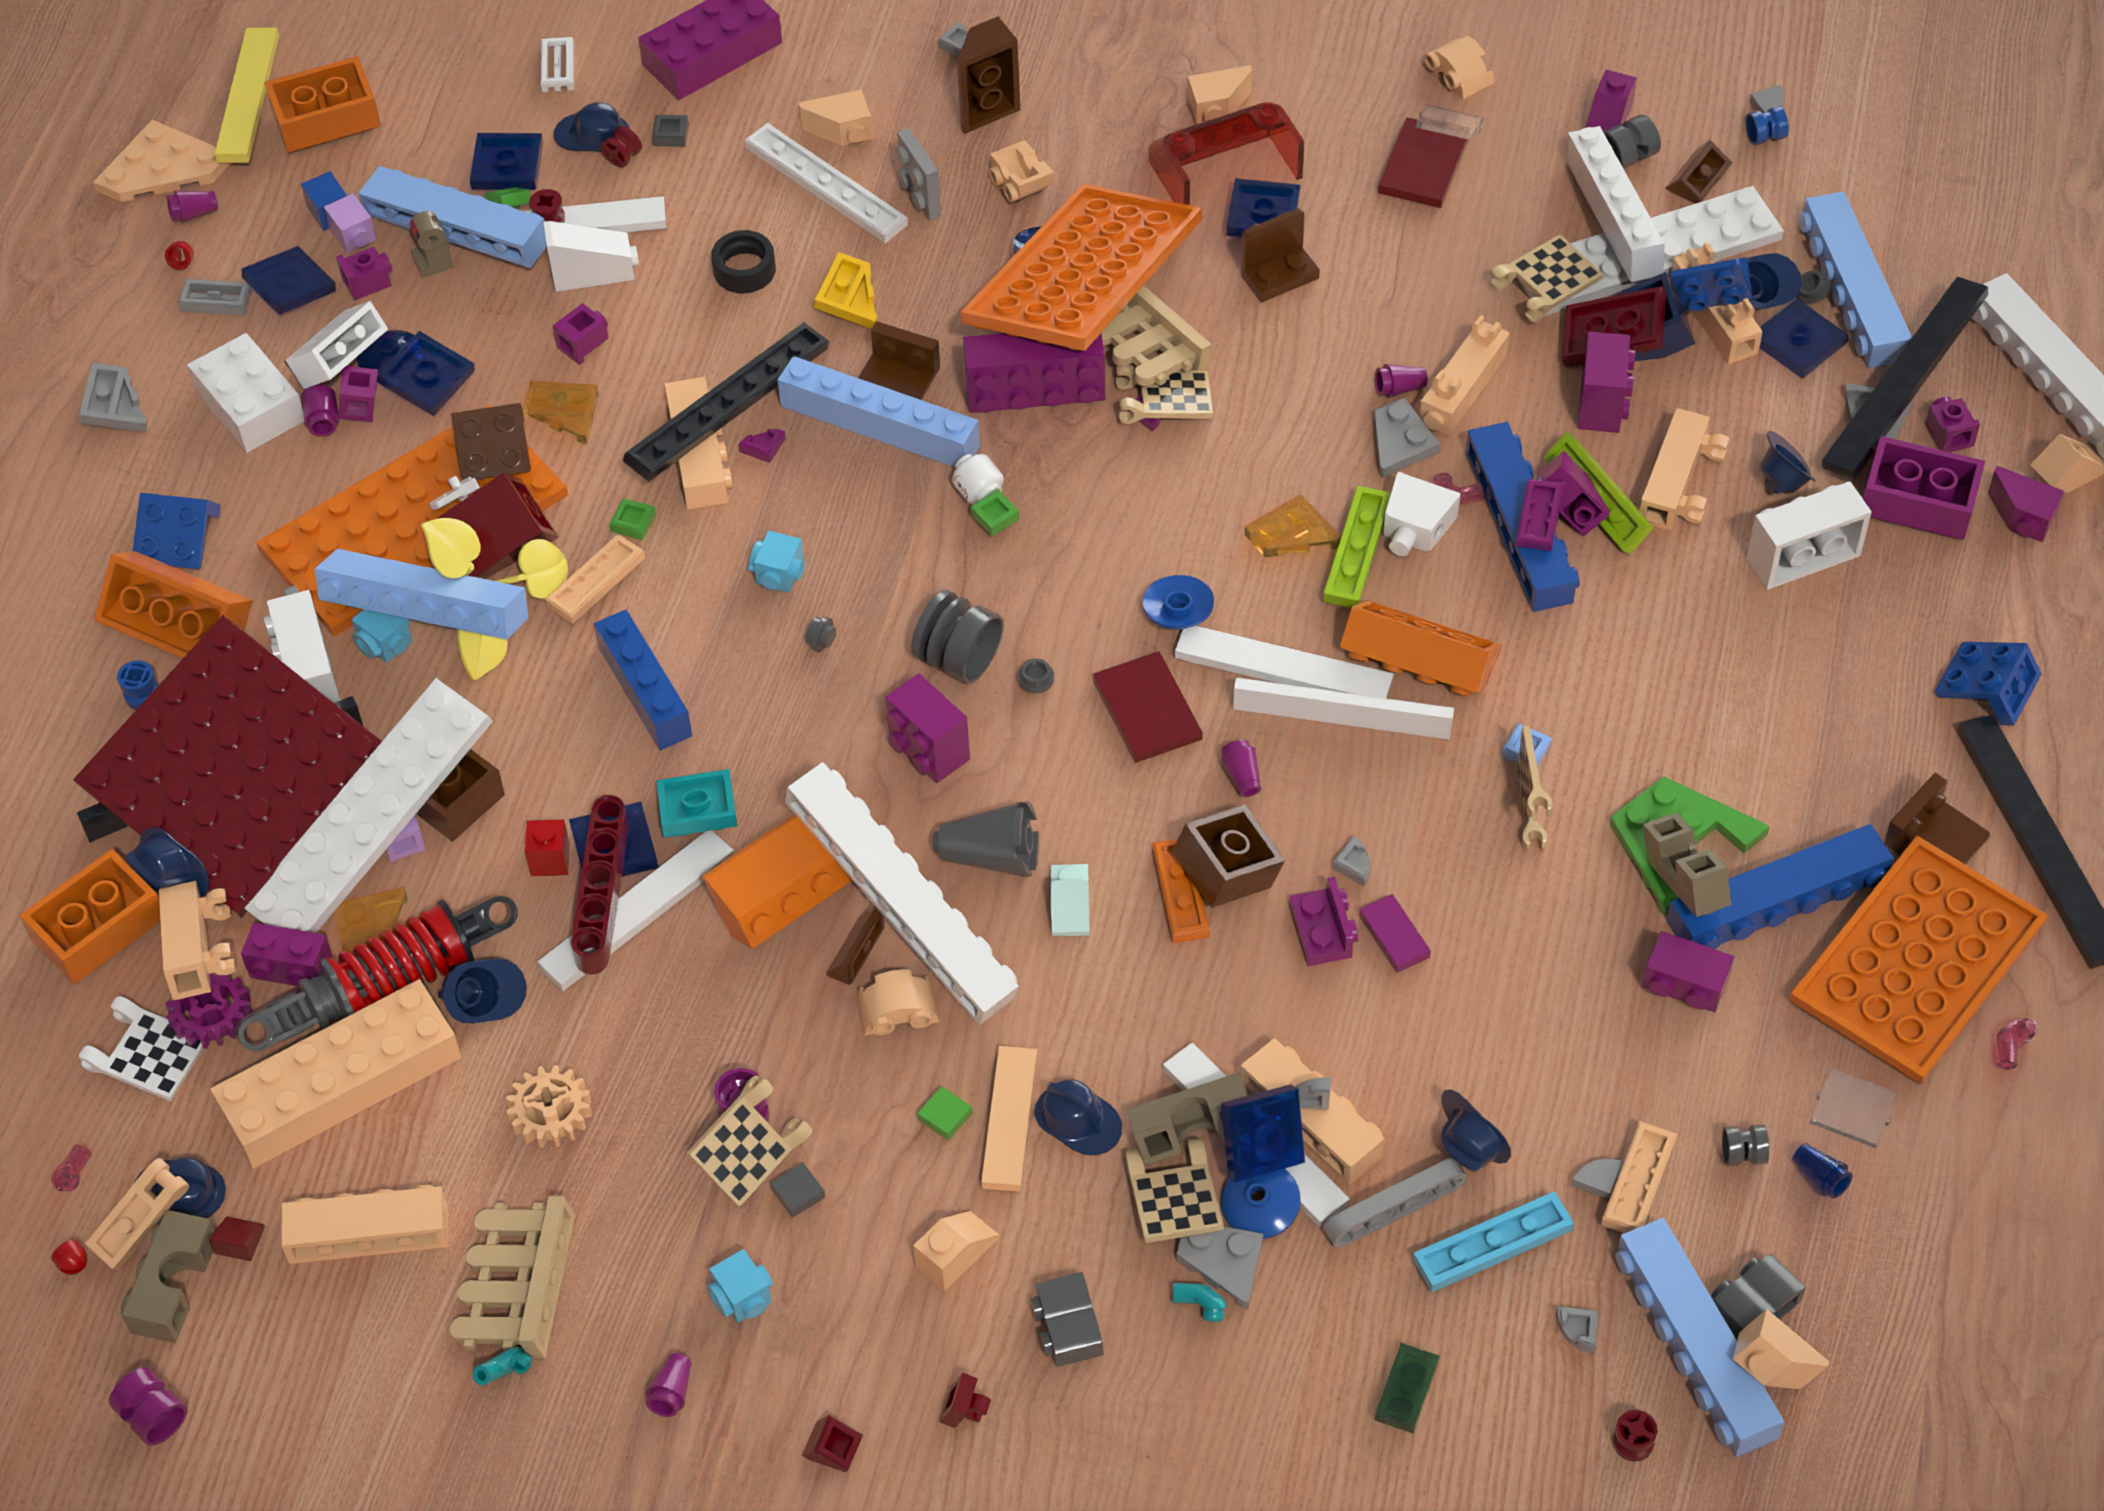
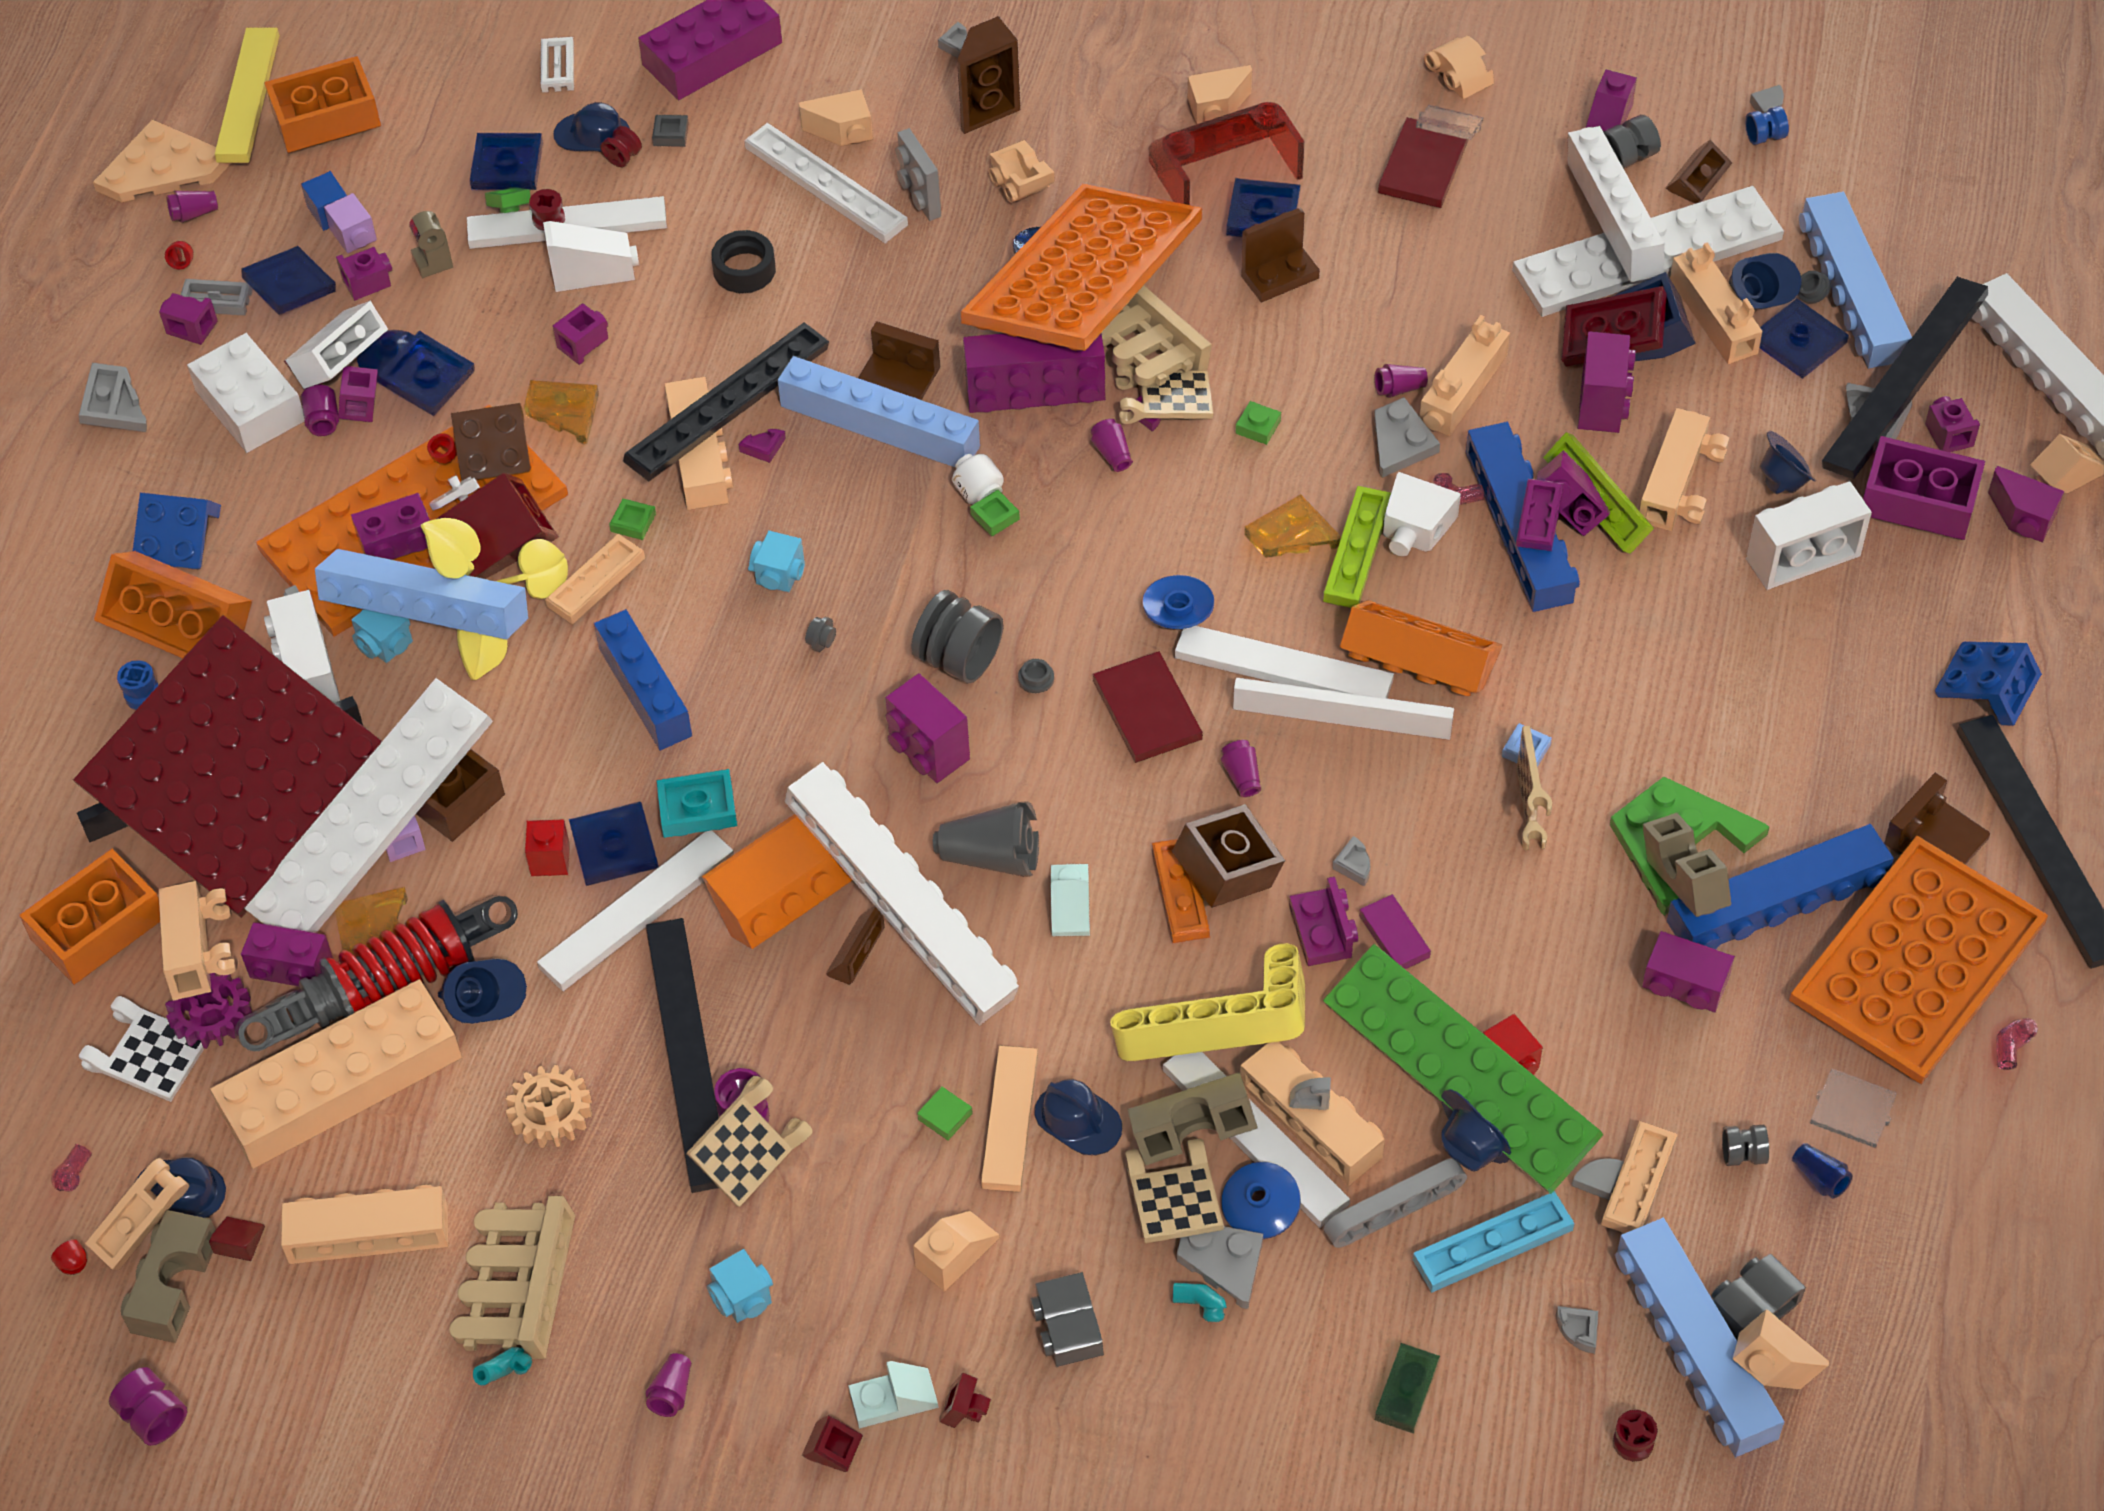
dark blue piece [125,827,209,897] -> none
light blue brick [358,166,547,268] -> none
dark red beam [571,795,629,975] -> none
dark grey tile [770,1163,825,1218] -> none
yellow wing [814,252,877,329] -> none
light nougat cylinder [857,969,940,1036] -> none
clear blue plate [1221,1084,1305,1182] -> none
tan flag [1490,234,1604,323] -> none
blue bracket [1670,257,1752,312] -> none
none -> magenta brick [159,293,218,345]
none -> magenta brick [351,493,430,560]
none -> red hinge [427,433,457,464]
none -> black tile [646,918,719,1193]
none -> light aqua slope [848,1361,939,1429]
none -> magenta cone [1091,419,1133,472]
none -> light yellow beam [1110,943,1305,1061]
none -> bright green plate [1236,401,1282,445]
none -> bright green plate [1323,944,1603,1194]
none -> red brick [1483,1014,1543,1075]

